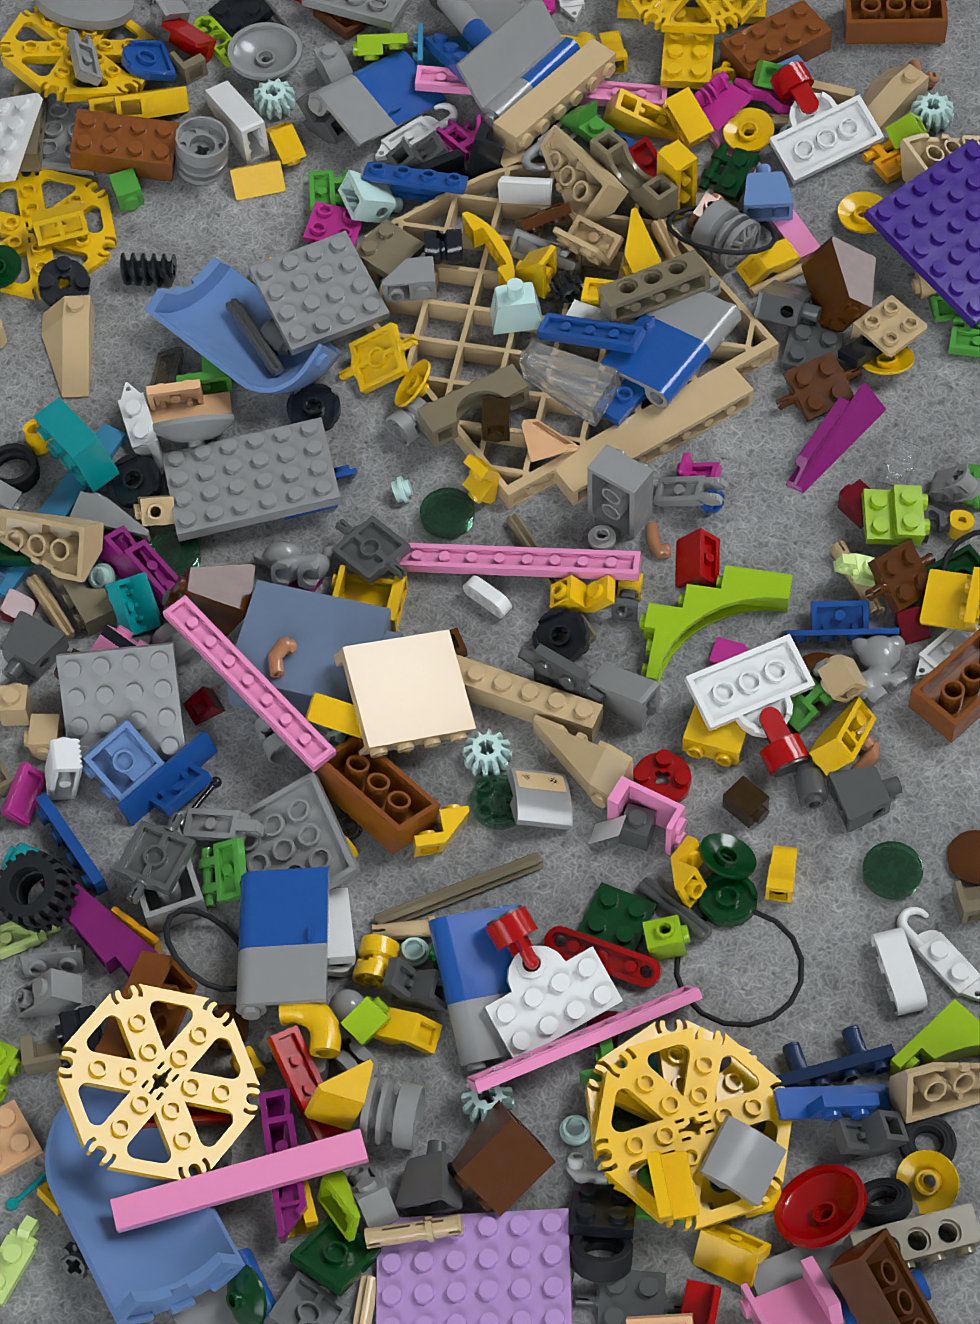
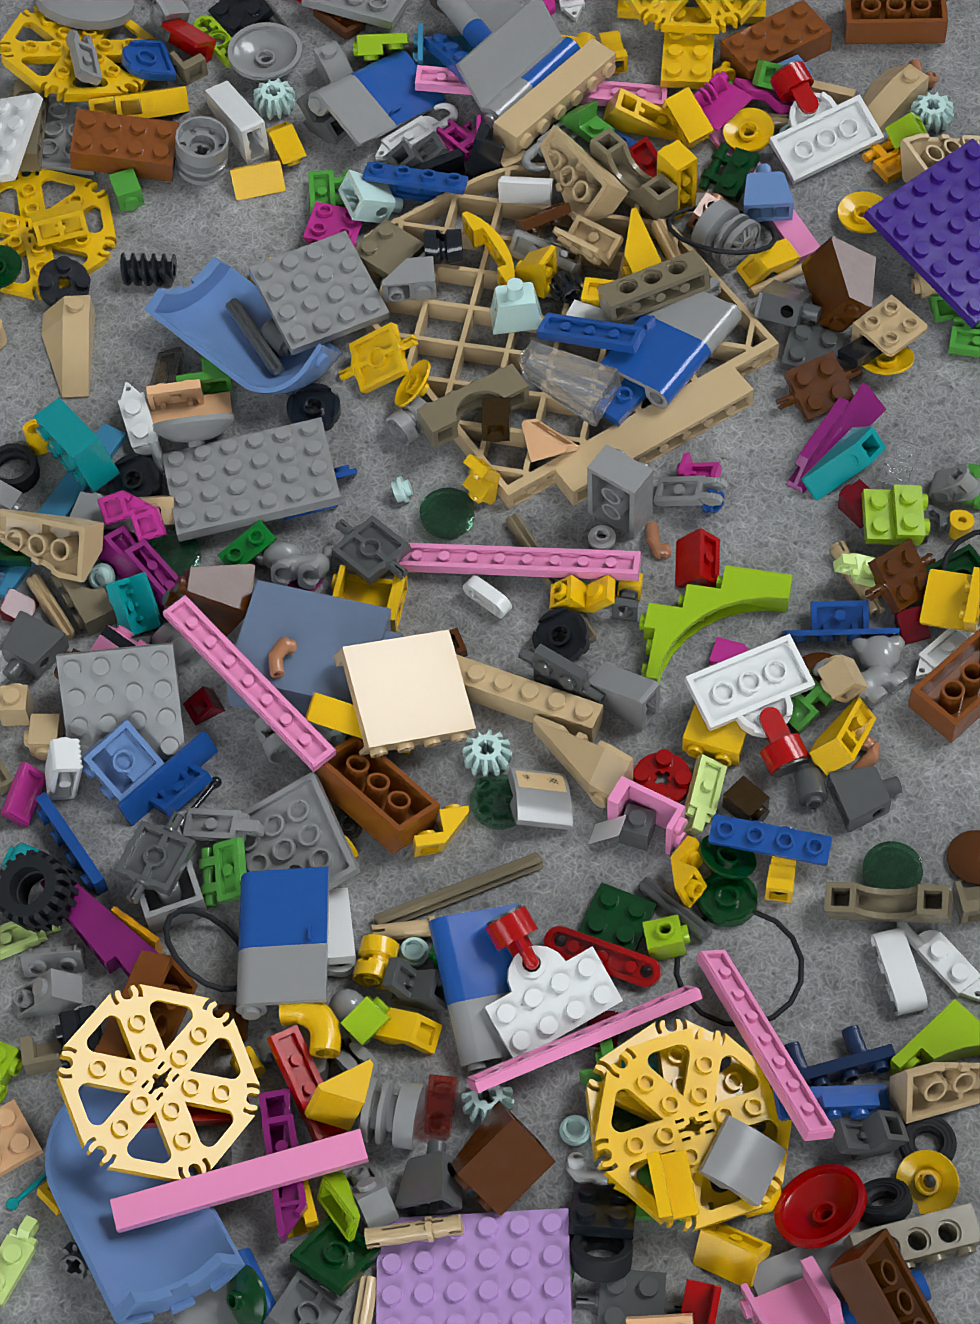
none -> dark pink tile [97,490,167,542]
none -> green hinge [217,520,277,565]
none -> clear red leg [424,1074,459,1137]
none -> yellowish green hinge [684,754,727,837]
none -> bright pink tile [696,949,836,1141]
none -> blue bracket [708,814,832,866]
none -> teal slope [801,426,887,501]
none -> dark tan arch [824,882,953,924]

